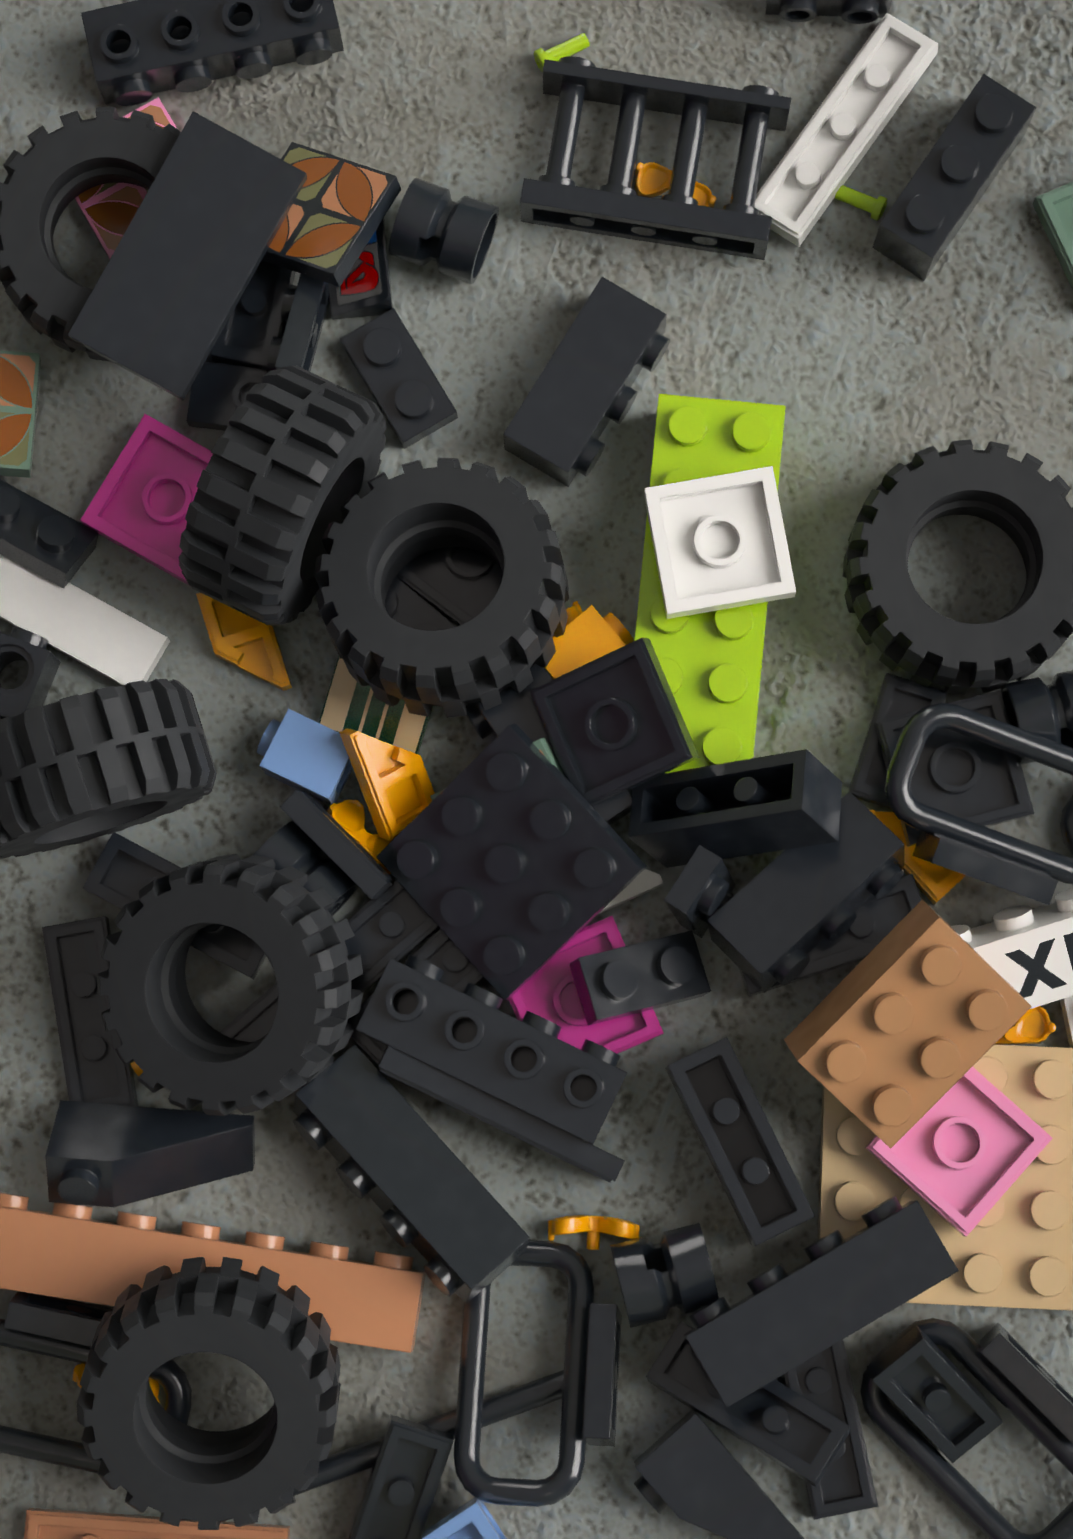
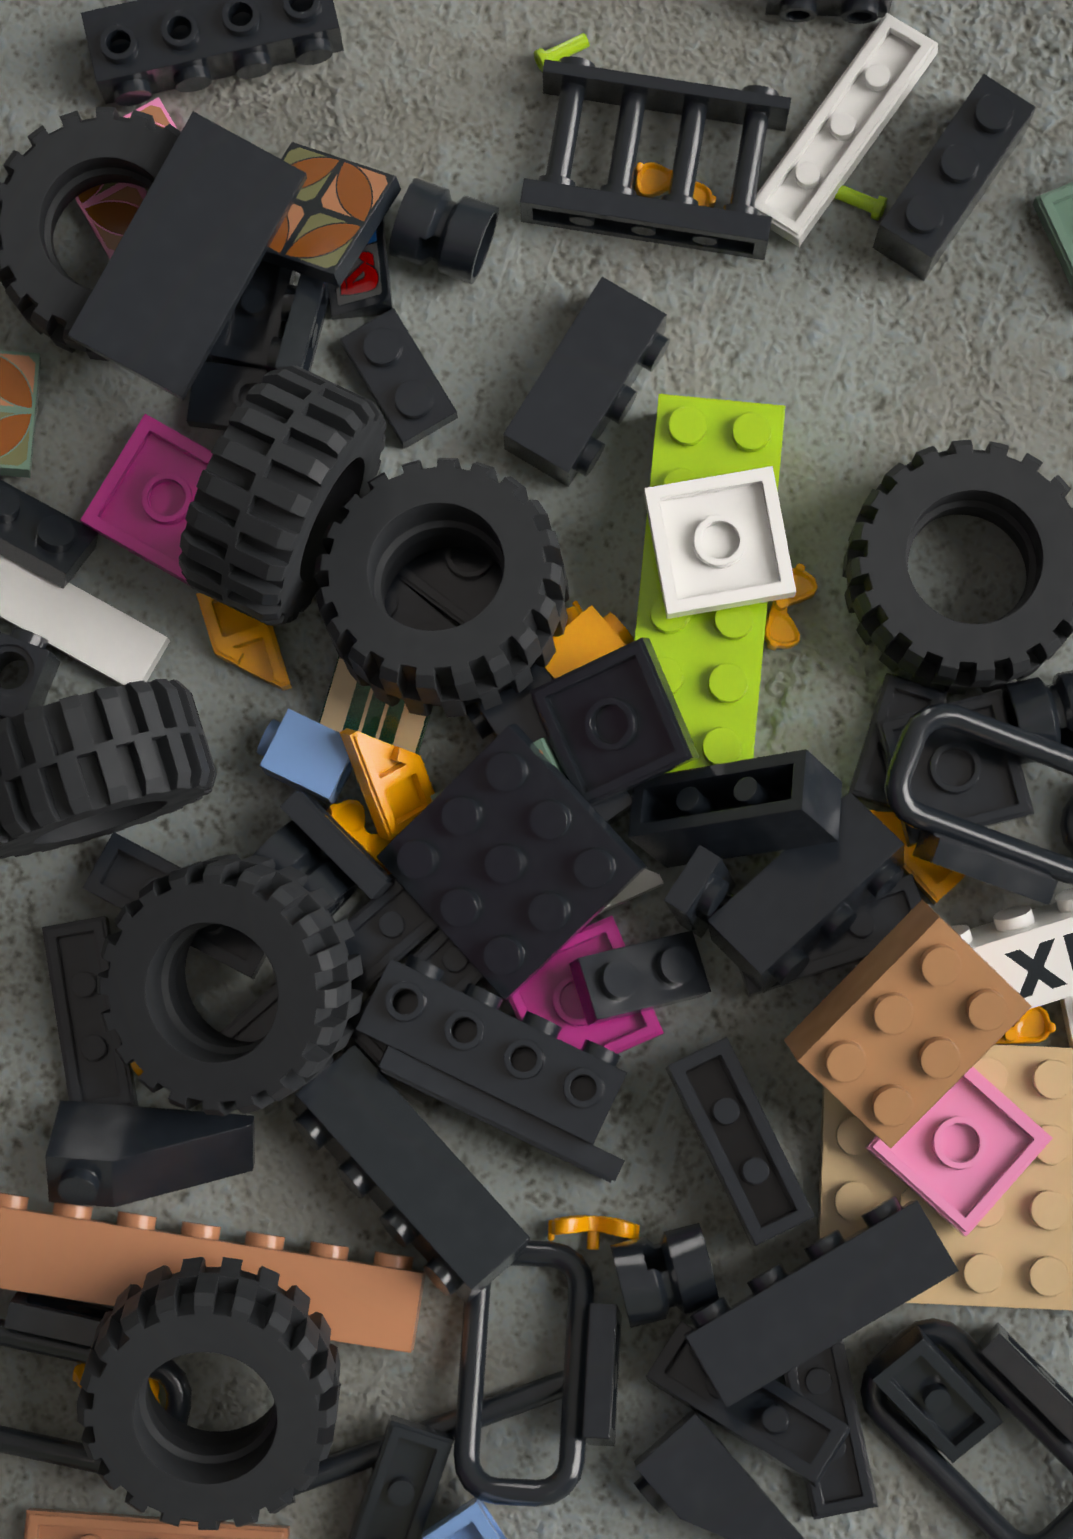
none -> light orange piece [764,563,818,650]

